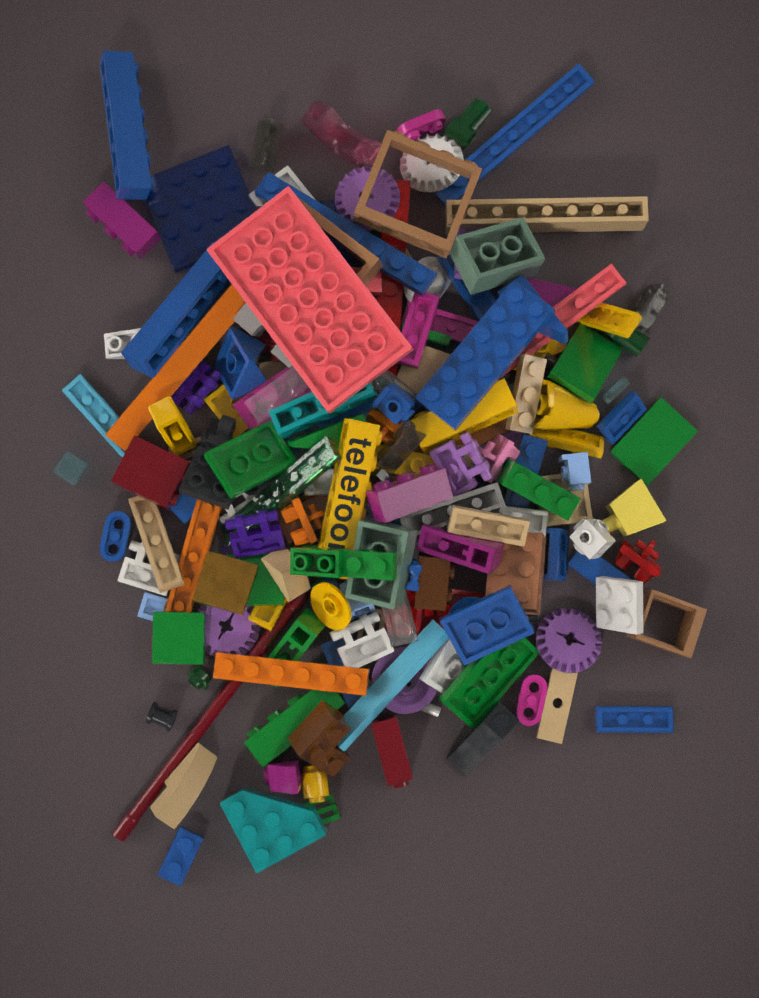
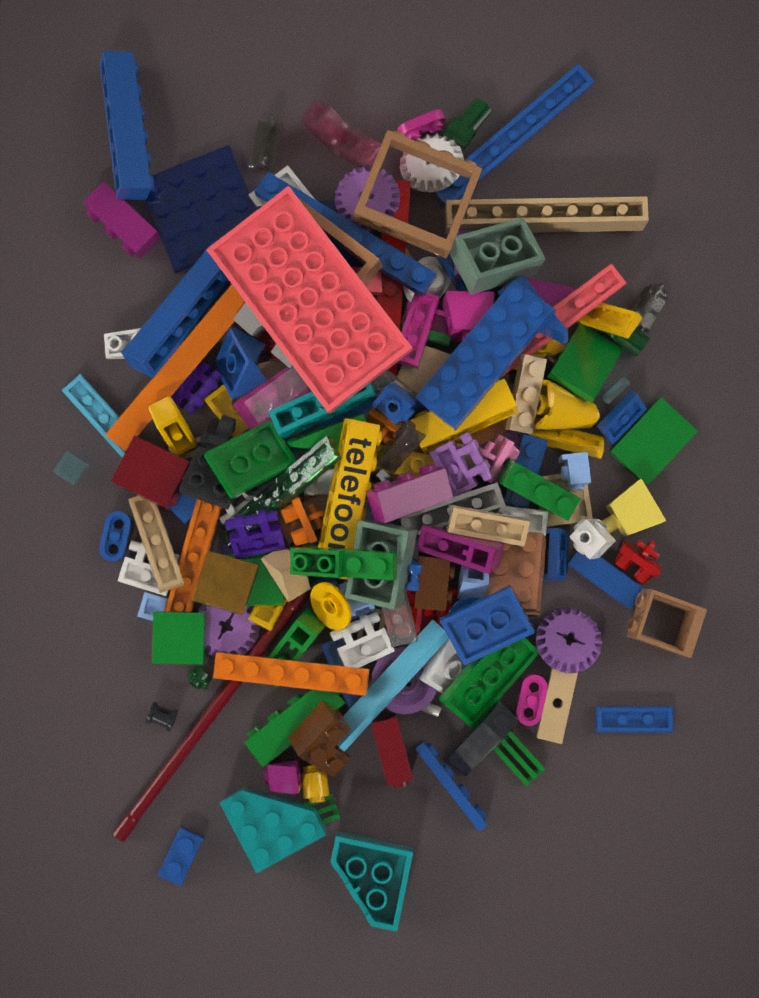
tan slope [150,742,218,829] -> none
white plate [596,576,643,635] -> none
none -> teal brick [331,831,413,932]
none -> blue plate [414,741,488,832]
none -> dark pink torso [443,291,494,341]
none -> light blue brick [457,565,489,599]
none -> green tile [493,731,545,787]

